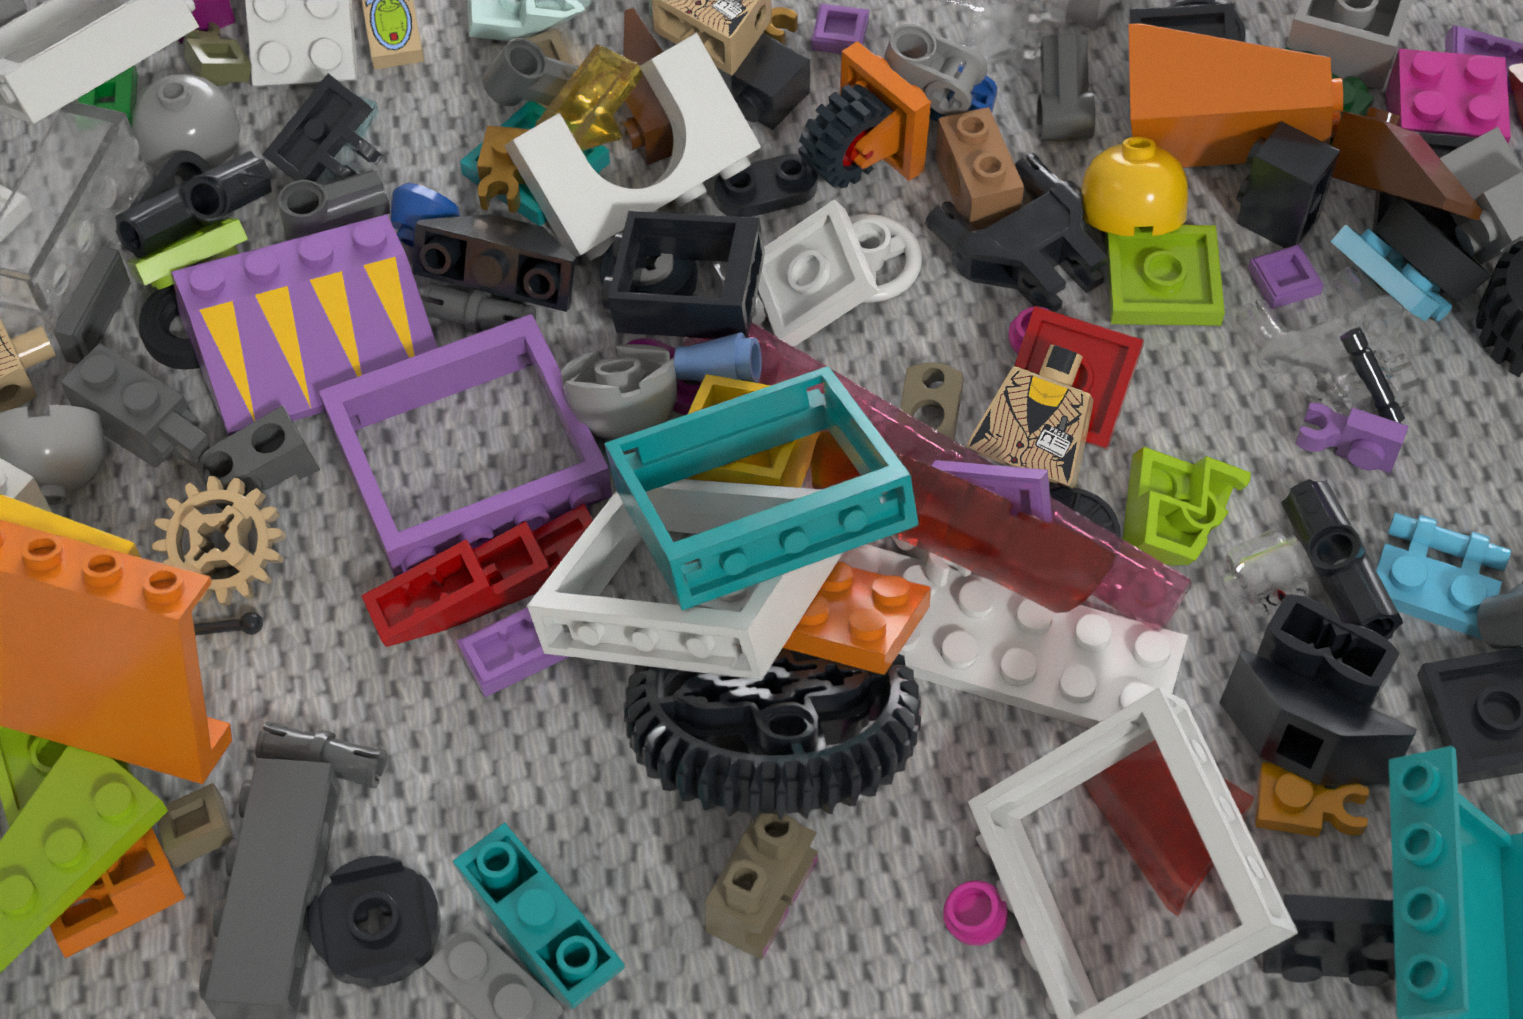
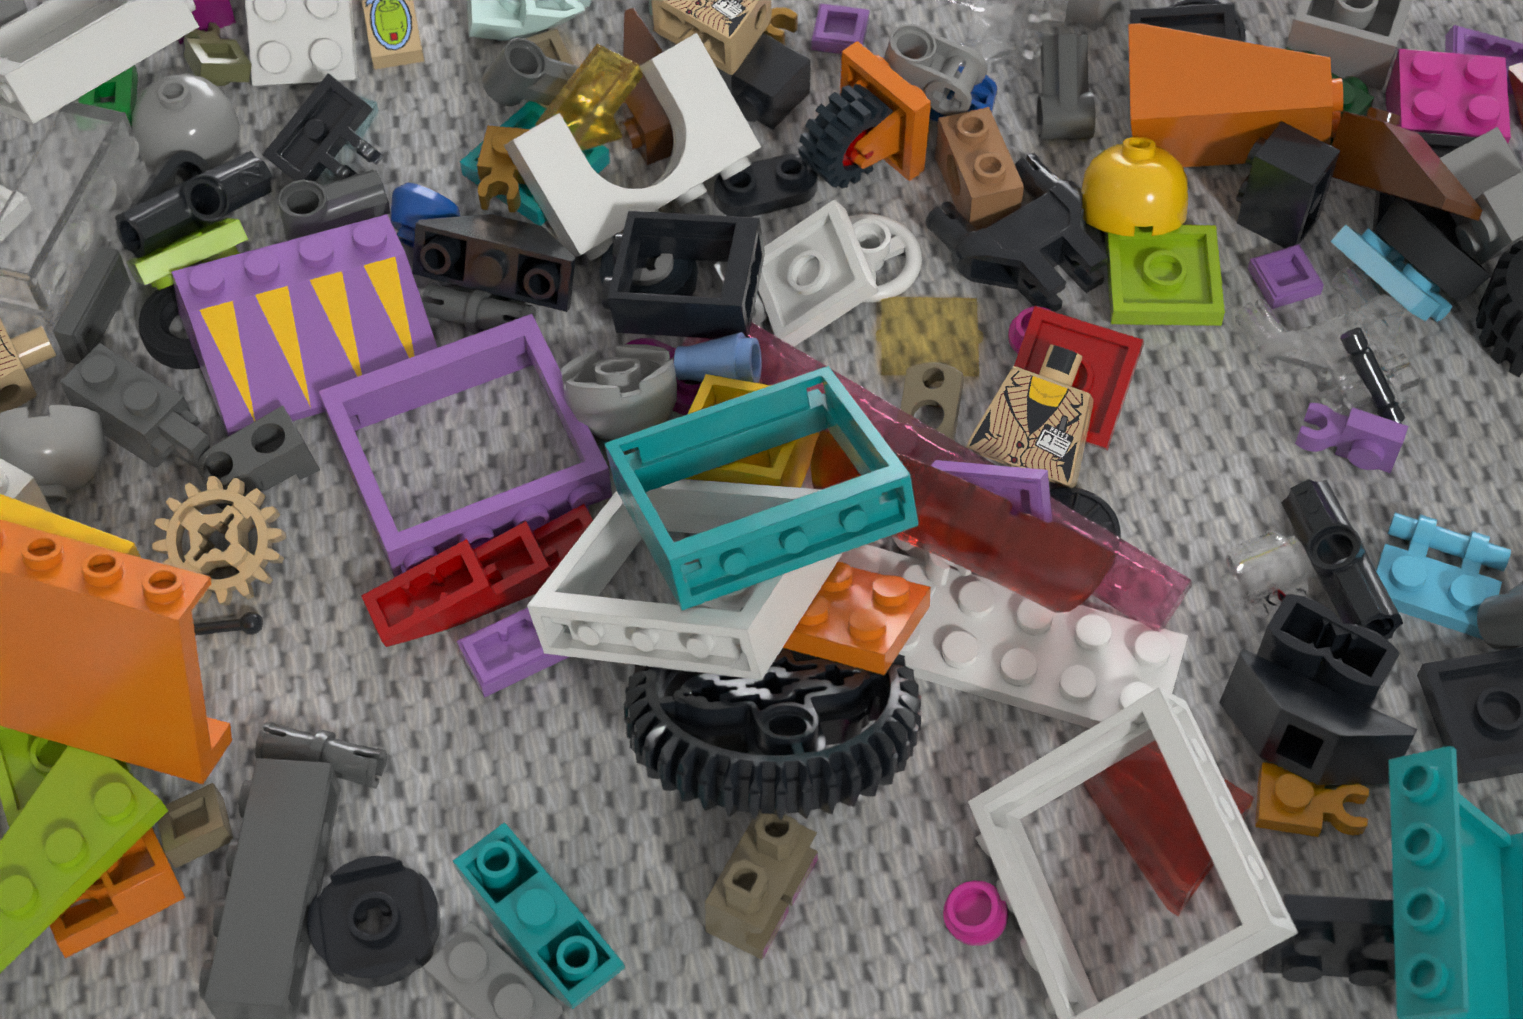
lime slope [1120,447,1251,566] -> none
none -> clear yellow piece [876,297,984,376]

